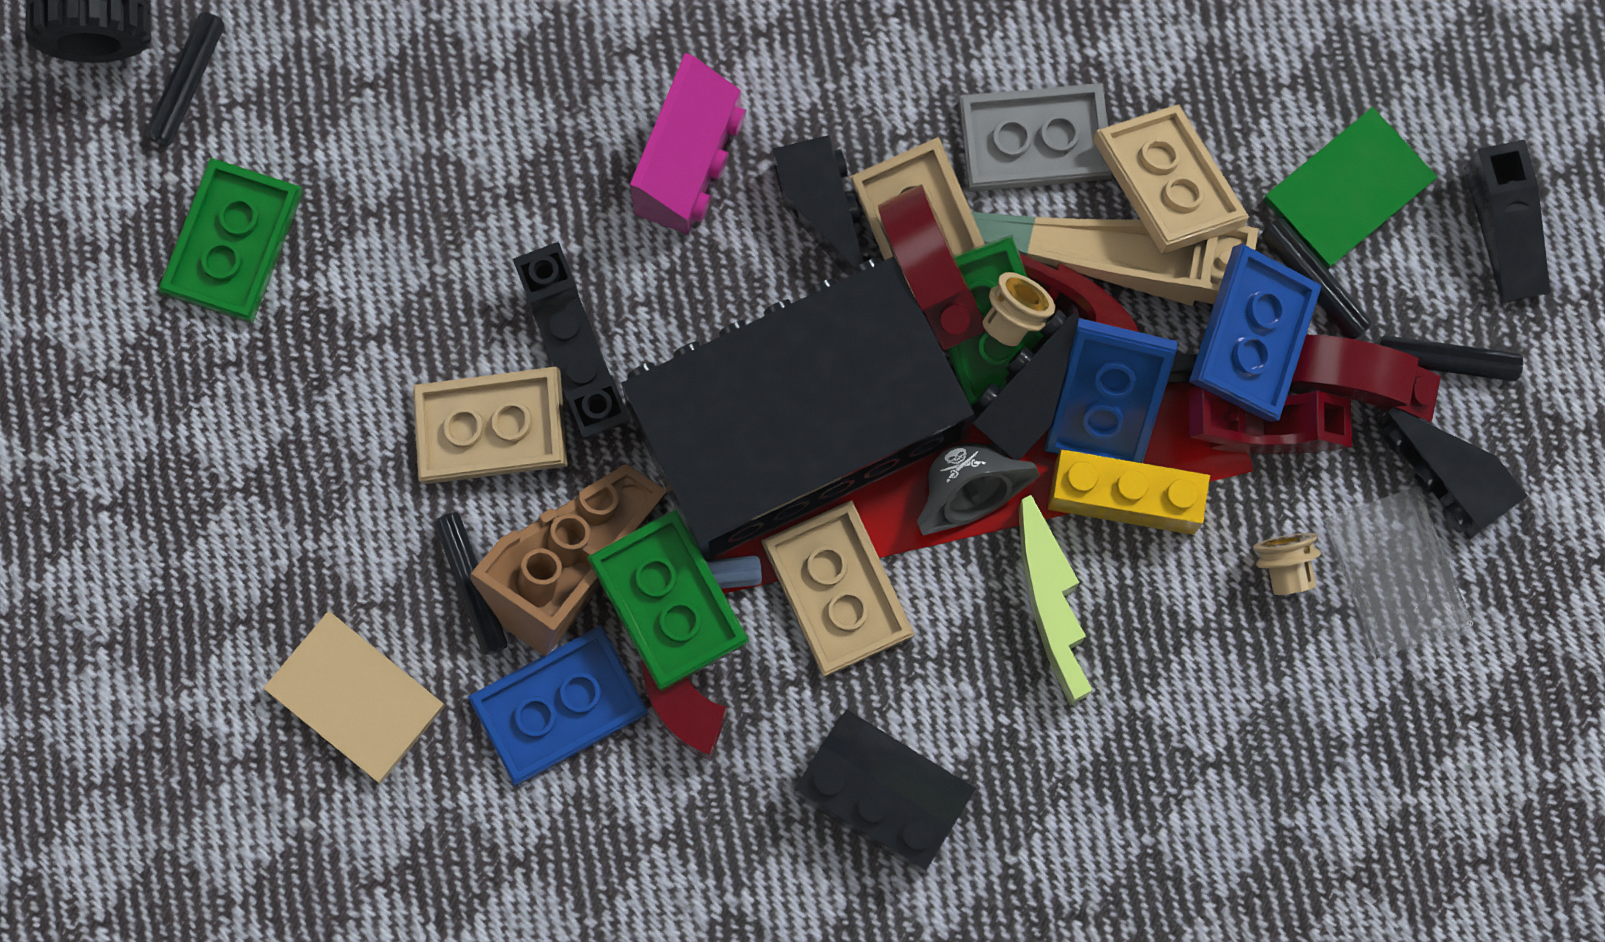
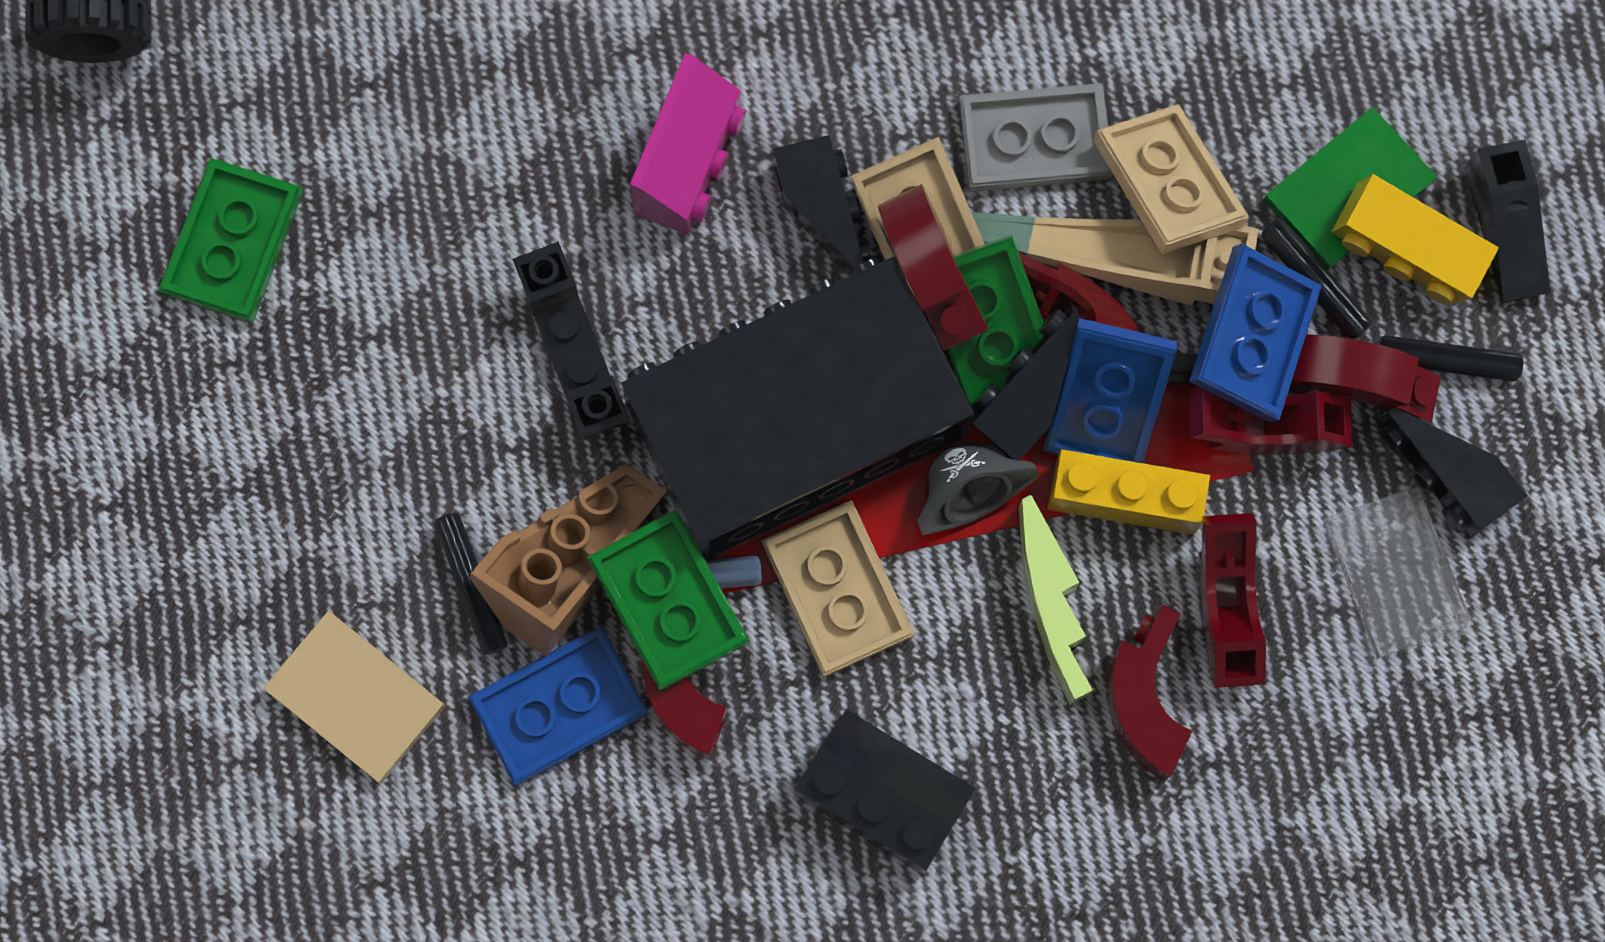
black axle [145,12,225,147] -> none
tan tile [413,367,568,484] -> none
tan piece [982,272,1055,346] -> none
tan piece [1253,533,1321,595] -> none
none -> dark red arch [1107,605,1193,782]
none -> dark red arch [1198,513,1266,688]
none -> yellow brick [1331,174,1499,305]

